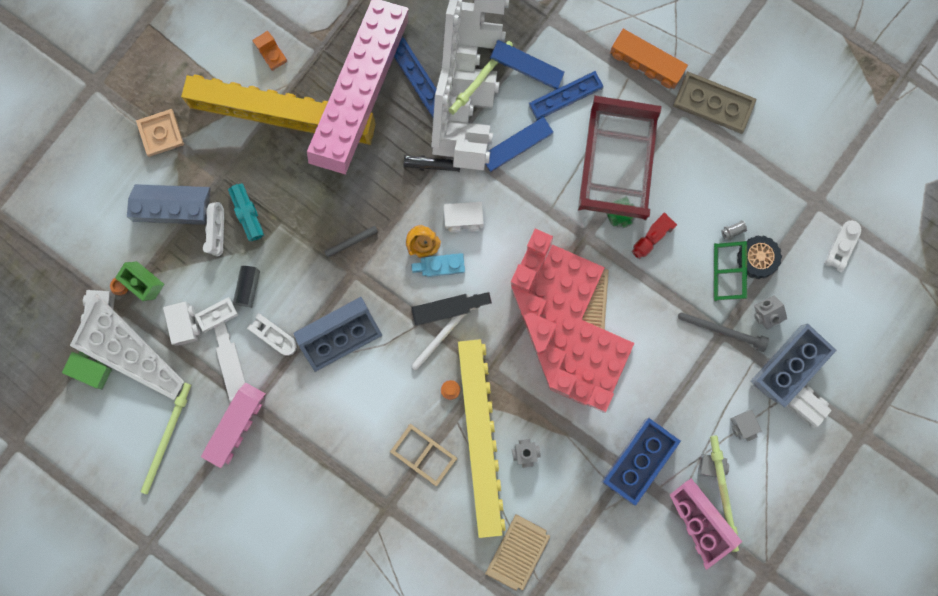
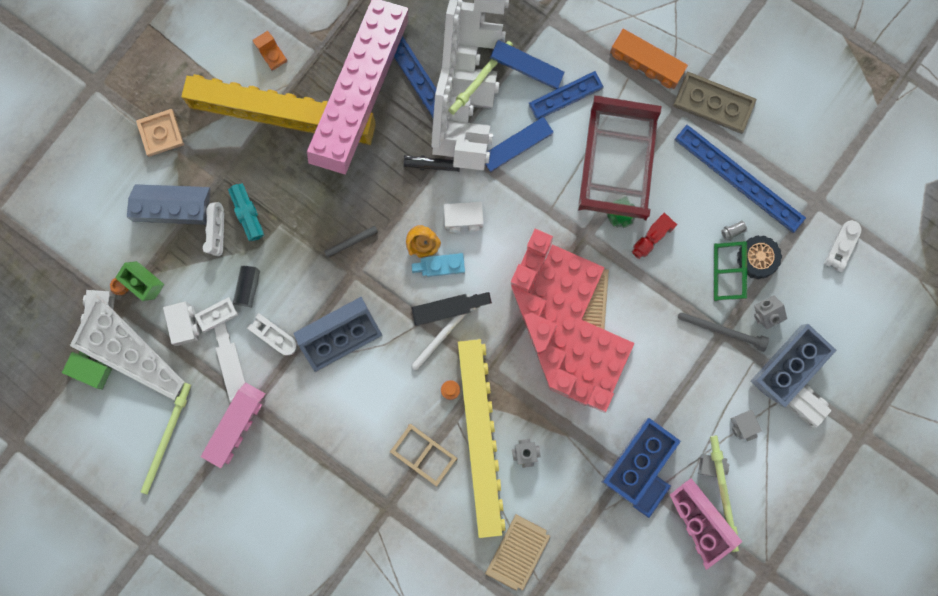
none -> blue tile [632,476,671,518]
none -> blue tile [674,125,806,233]

